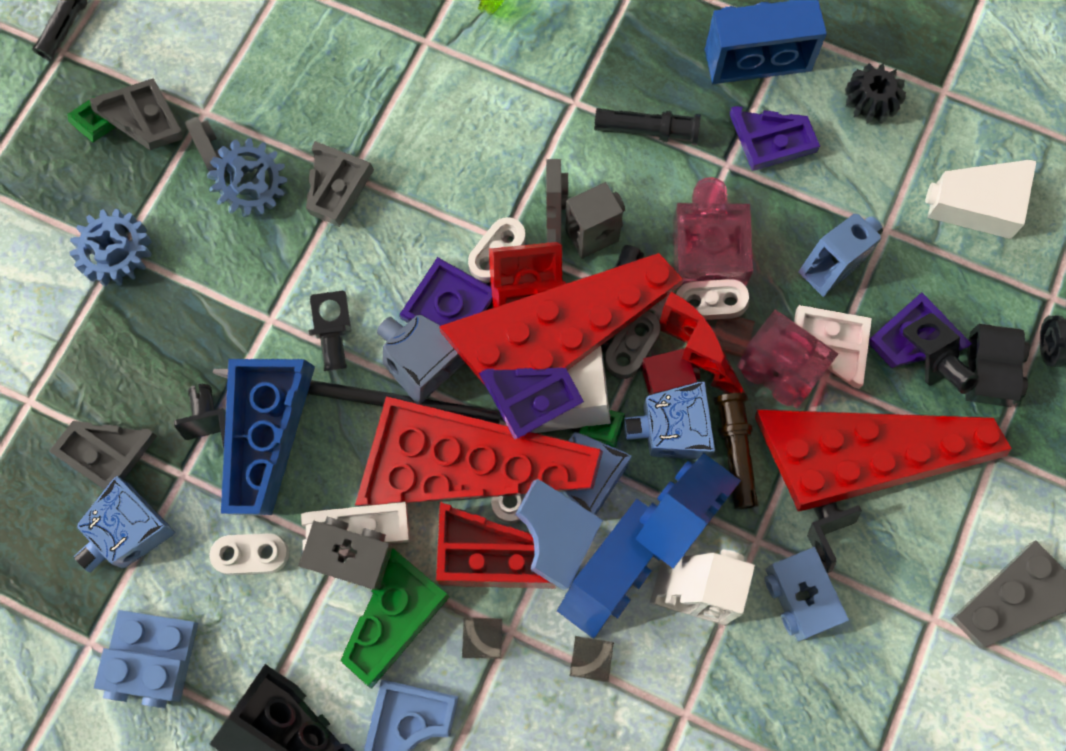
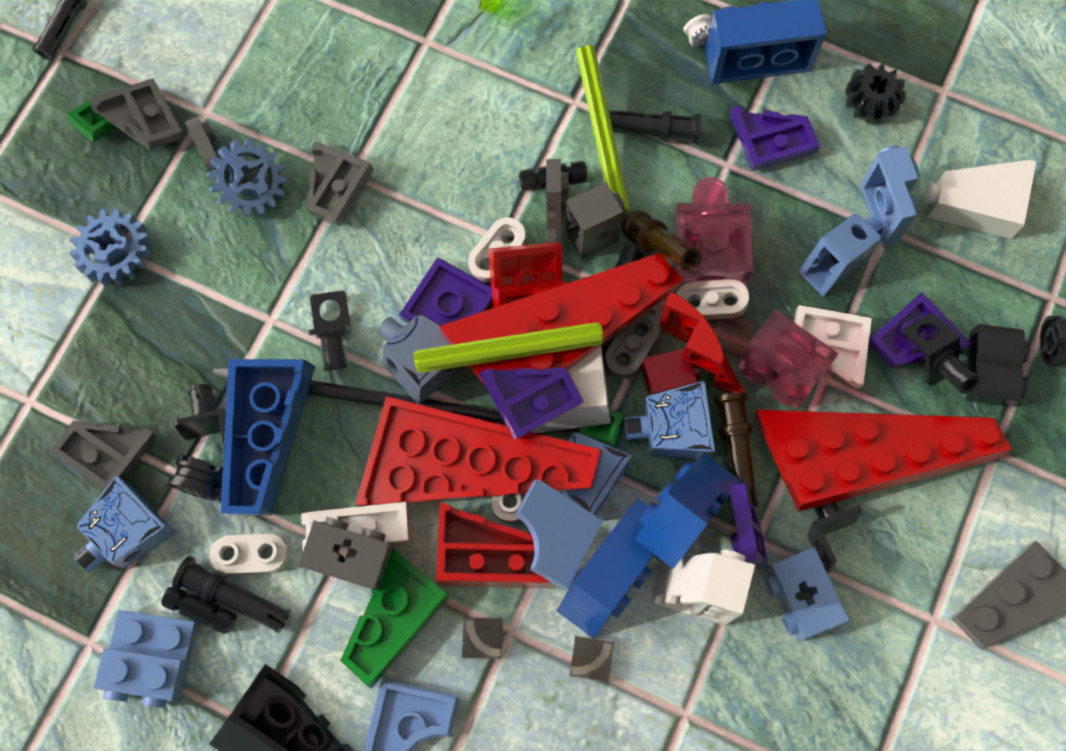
none -> black axle [161,587,237,634]
none -> black wheel [167,455,223,502]
none -> black pin [172,555,291,634]
none -> lime axle [414,322,604,373]
none -> black axle [519,160,588,191]
none -> lime axle [576,45,630,215]
none -> dark brown pin [622,210,702,271]
none -> white bush [684,14,712,47]
none -> dark purple wing [729,483,769,570]
none -> medium blue plate [860,145,919,247]

